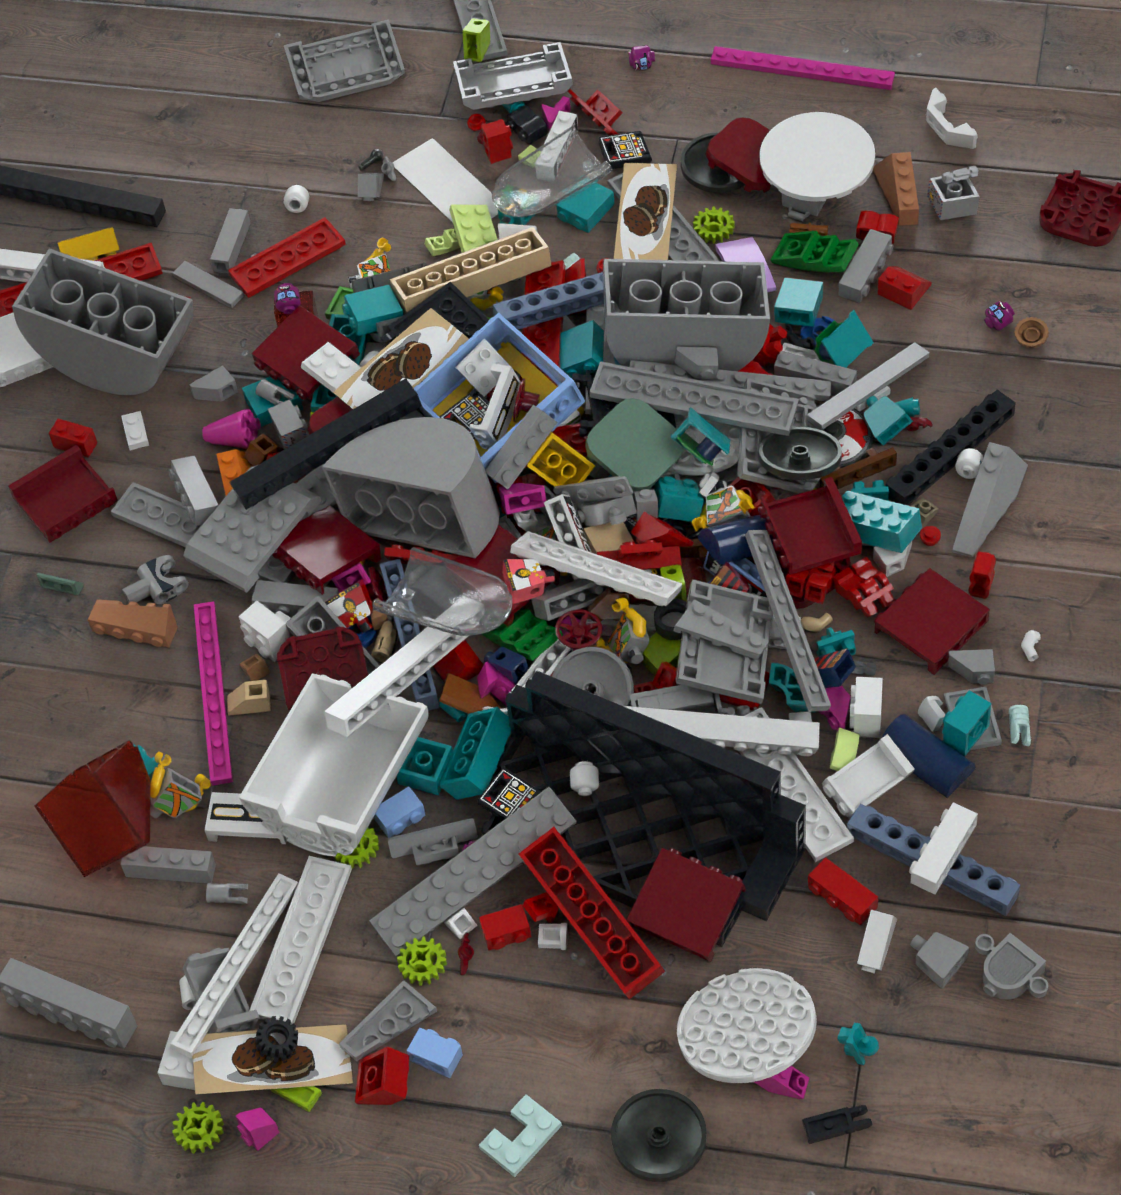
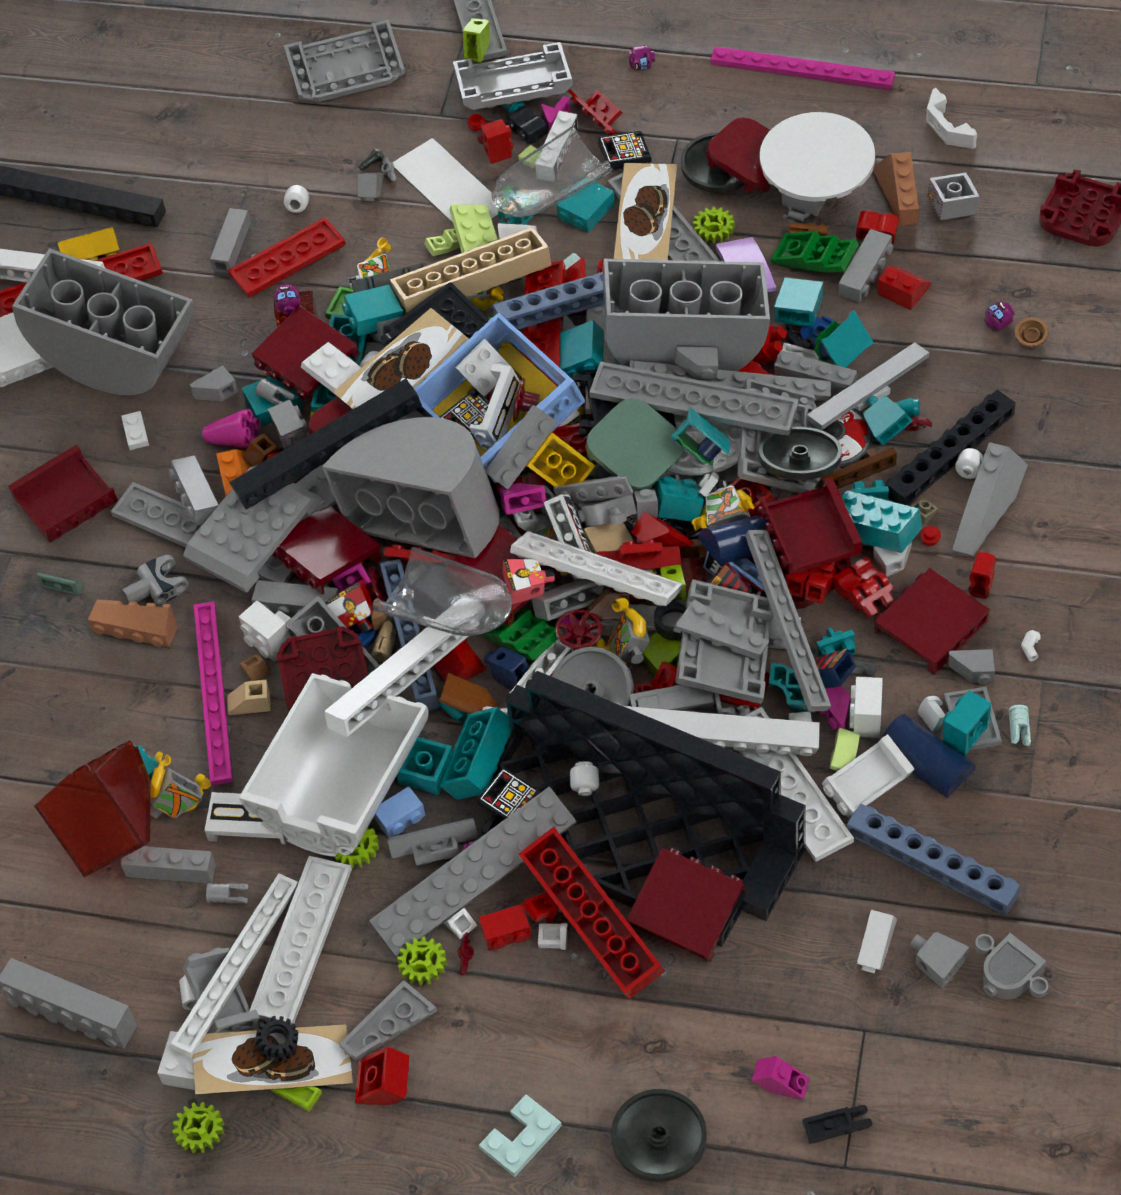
red brick [49,419,98,458] -> none
light grey tile [173,261,244,309] -> none
dark pink slope [236,1108,280,1151] -> none
light blue brick [407,1027,463,1078] -> none
dark pink slope [477,661,516,706] -> none
white tile [677,968,817,1083] -> none
tan arm [801,613,833,632] -> none
red brick [808,857,878,925] -> none
teal hips [837,1022,879,1065] -> none
white brick [909,802,978,894] -> none
light grey axle [942,165,979,184] -> none

